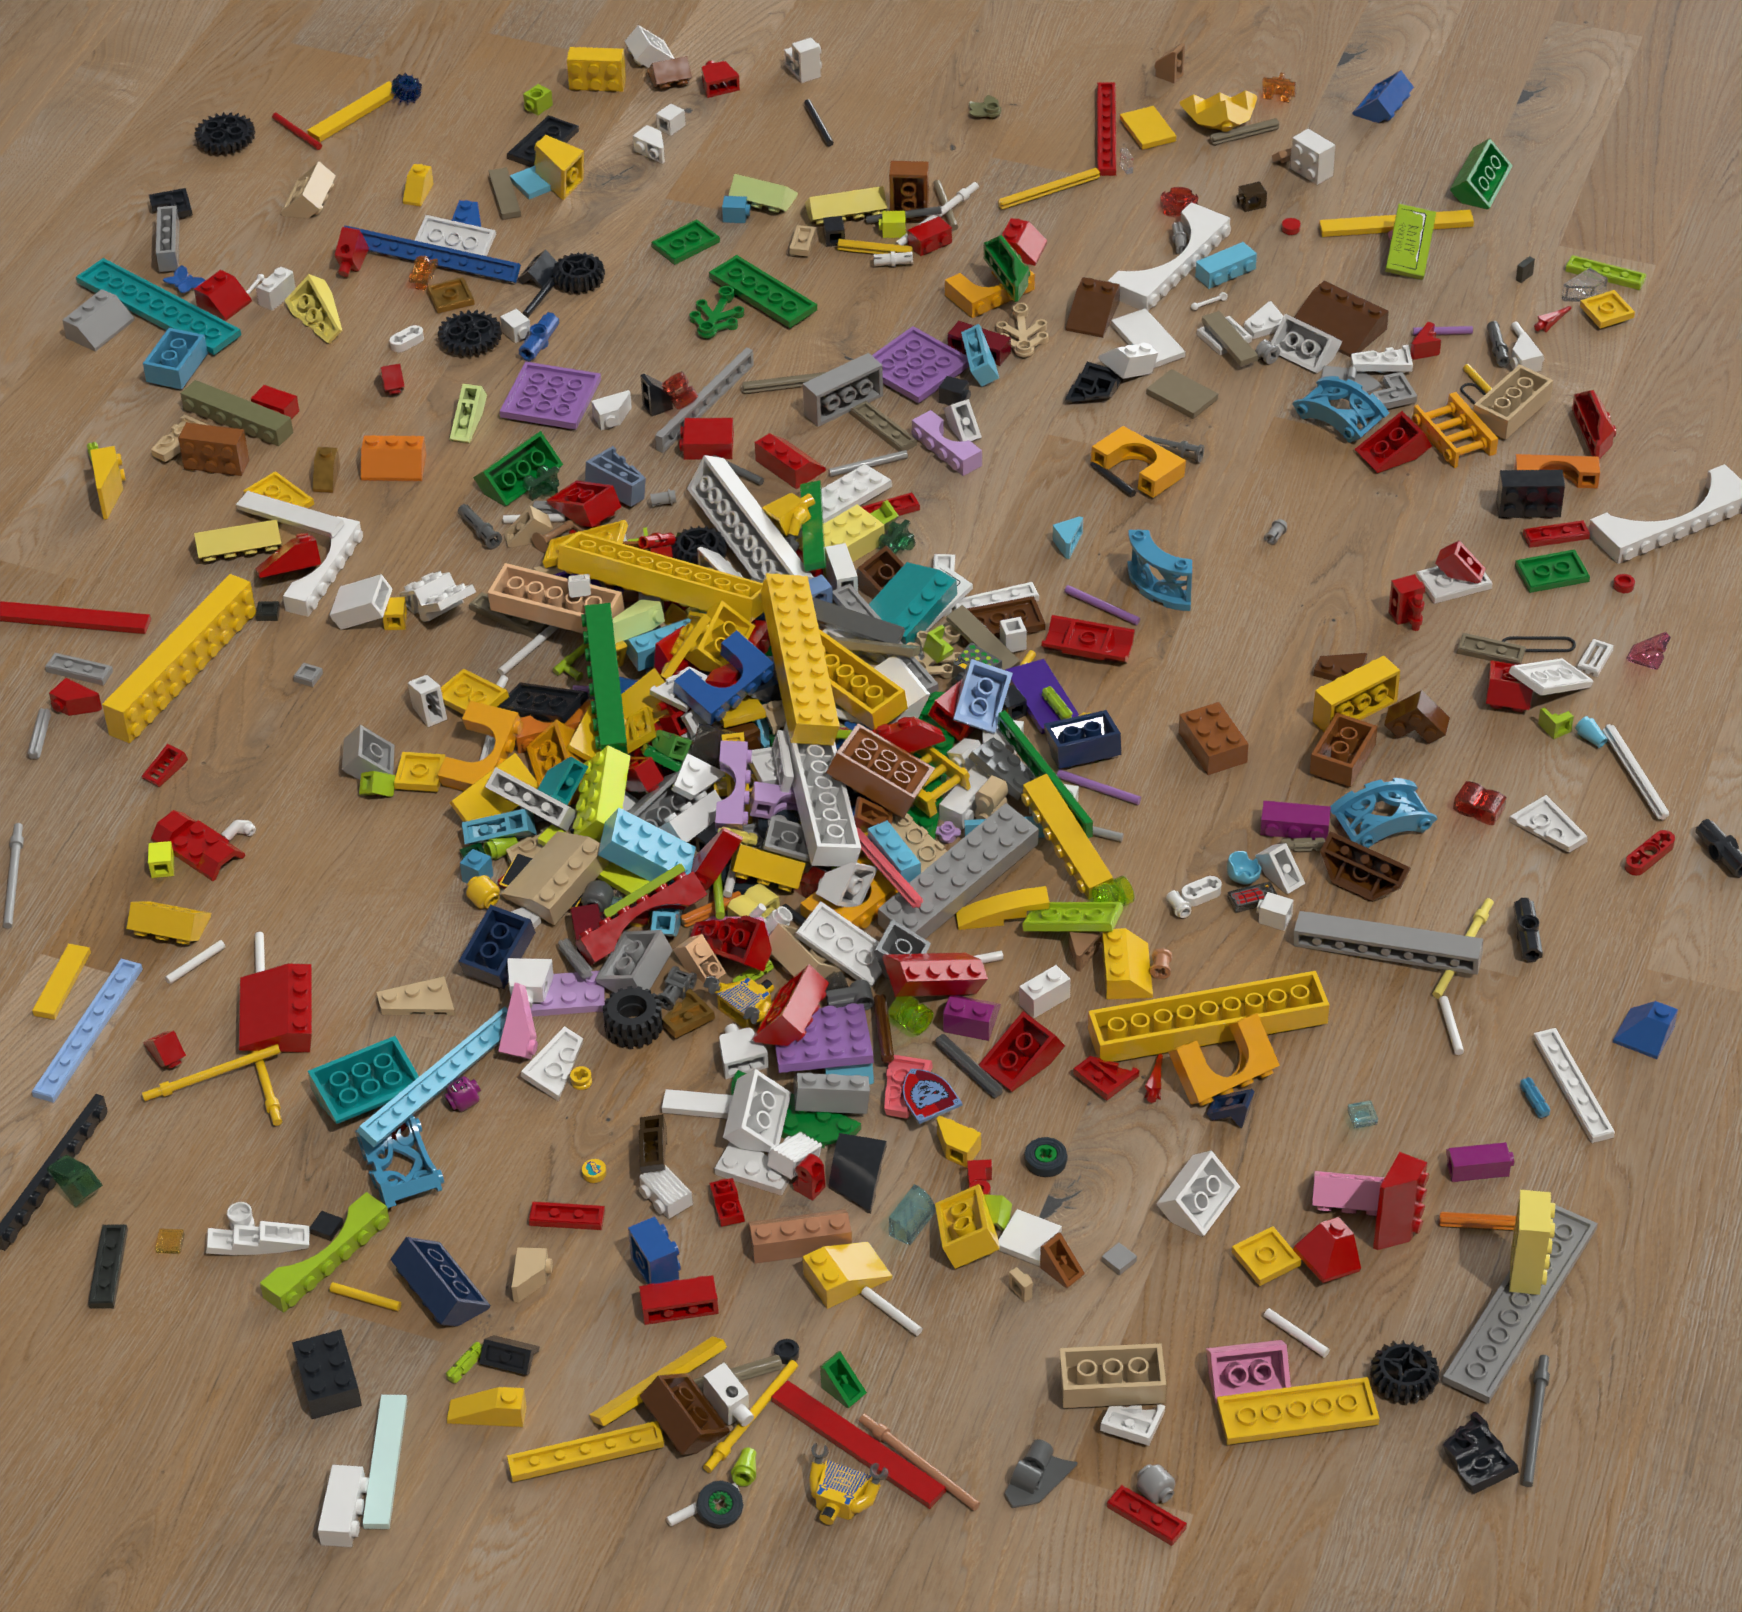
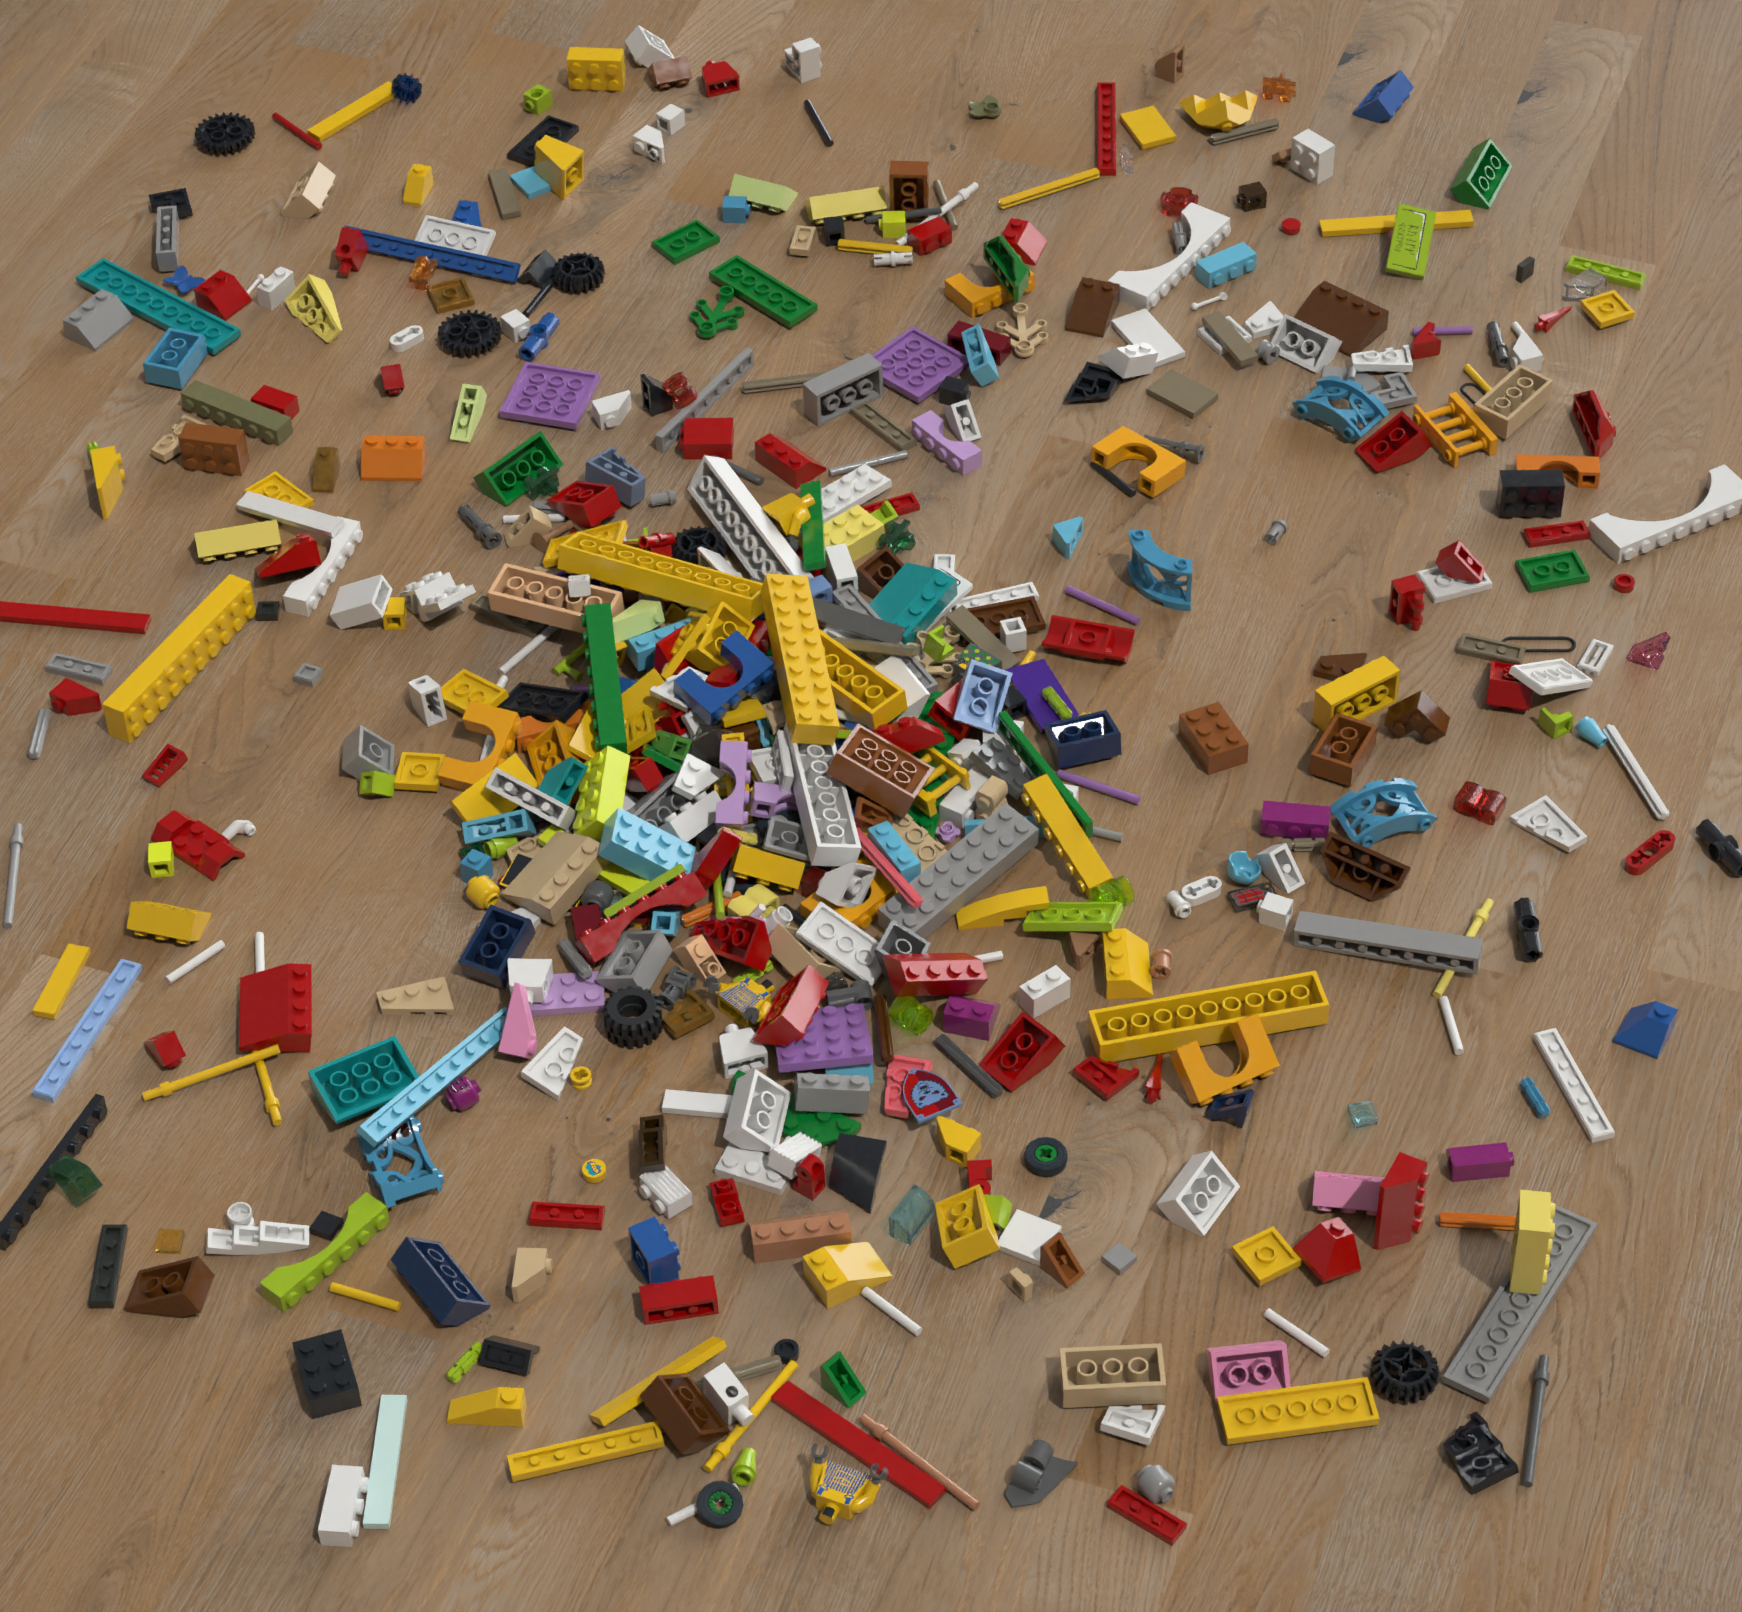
none -> reddish brown slope [124,1256,214,1318]

